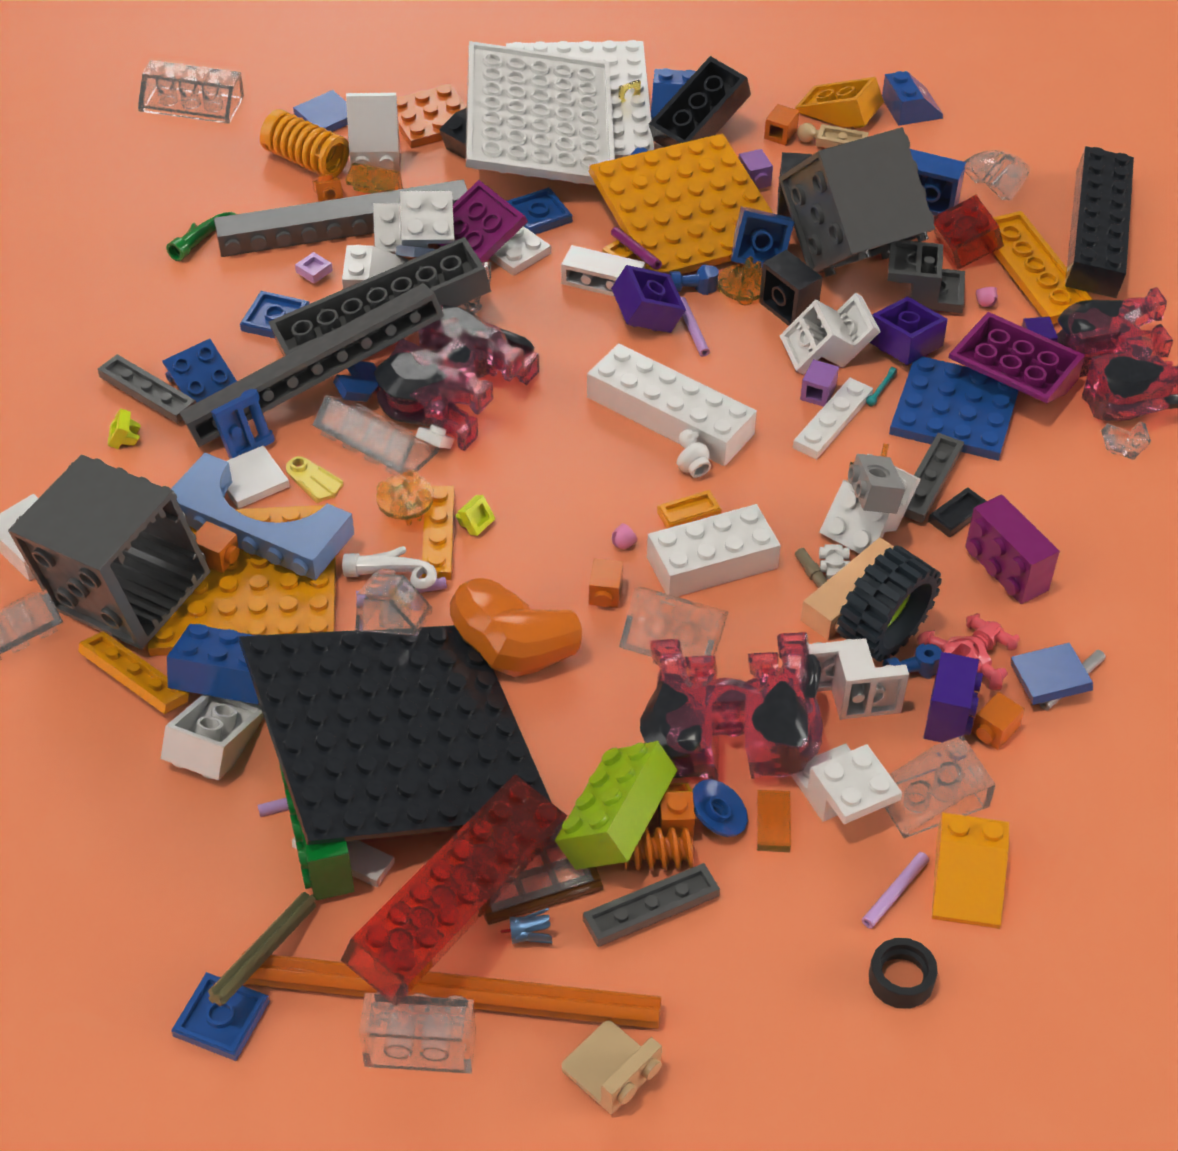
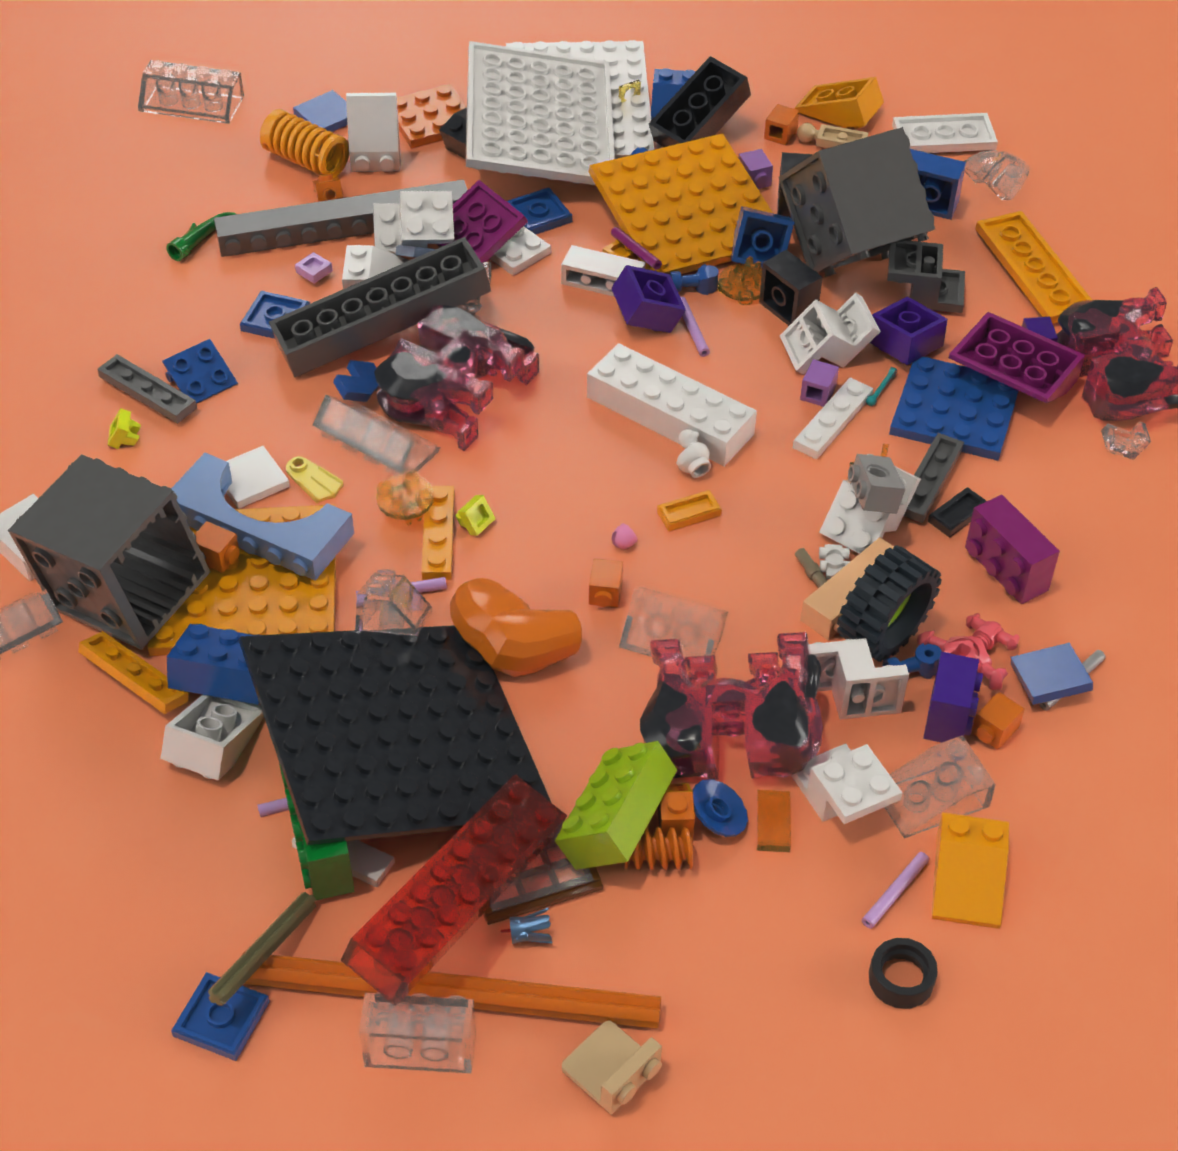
dark grey brick [179,283,444,447] -> none
blue plate [211,389,275,459] -> none
white plant [342,546,437,589] -> none
clear yellow bracket [345,163,403,193] -> none
white plate [415,424,455,449] -> none
dark grey plate [583,863,720,947] -> none
white brick [647,504,781,599] -> none
blue slope [882,71,943,126] -> none
clear red brick [934,195,1004,270] -> none
bright pink hinge [976,287,998,307] -> none
black brick [1065,146,1134,298] -> none
none -> white plate [892,113,998,154]

